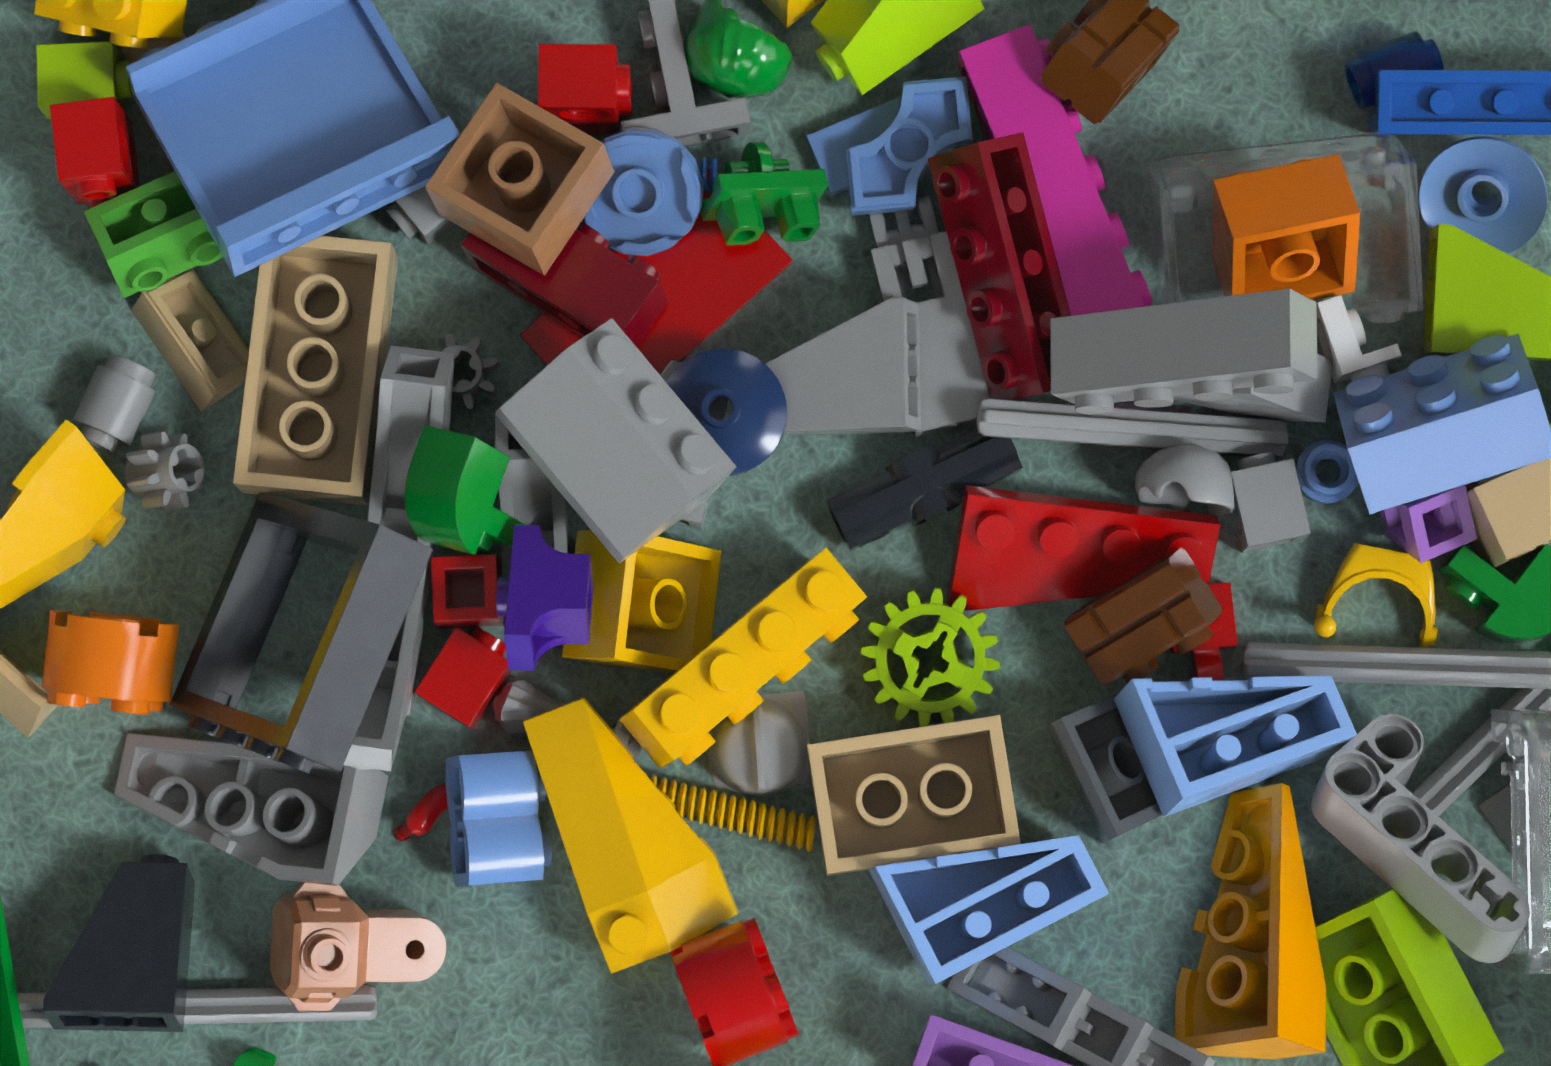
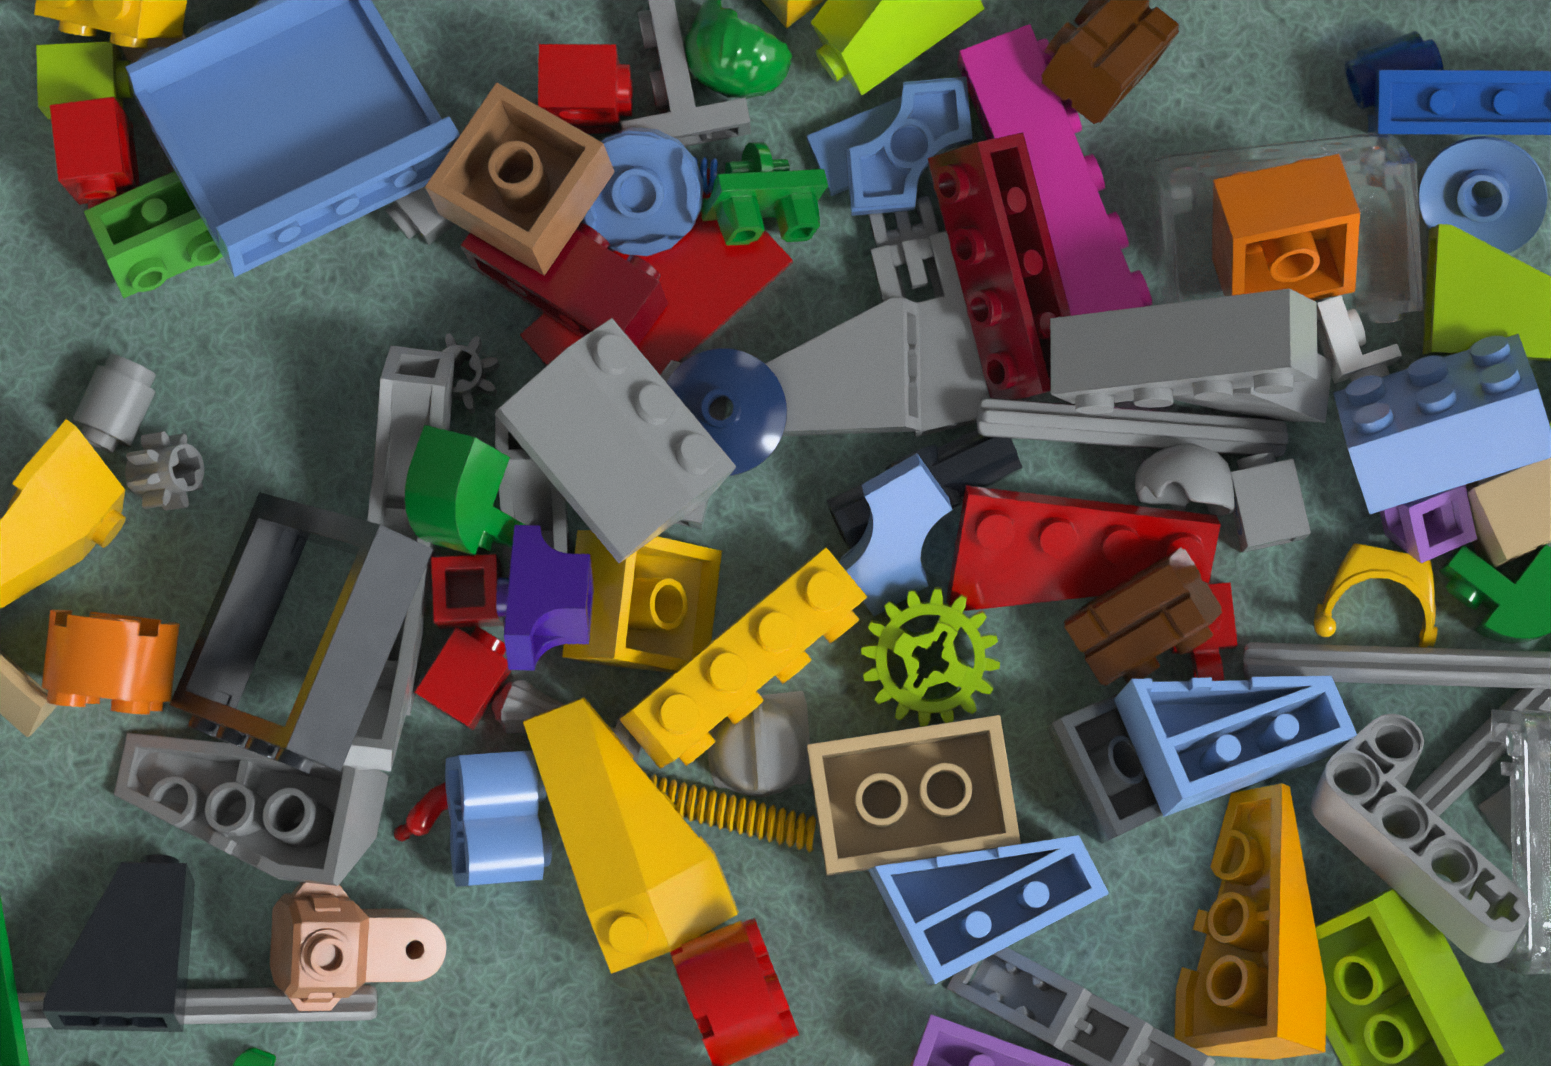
tan slope [131,268,249,412] -> none
tan brick [233,236,398,506] -> none
medium blue plate [1295,440,1358,504] -> none
none -> tile [839,453,952,616]

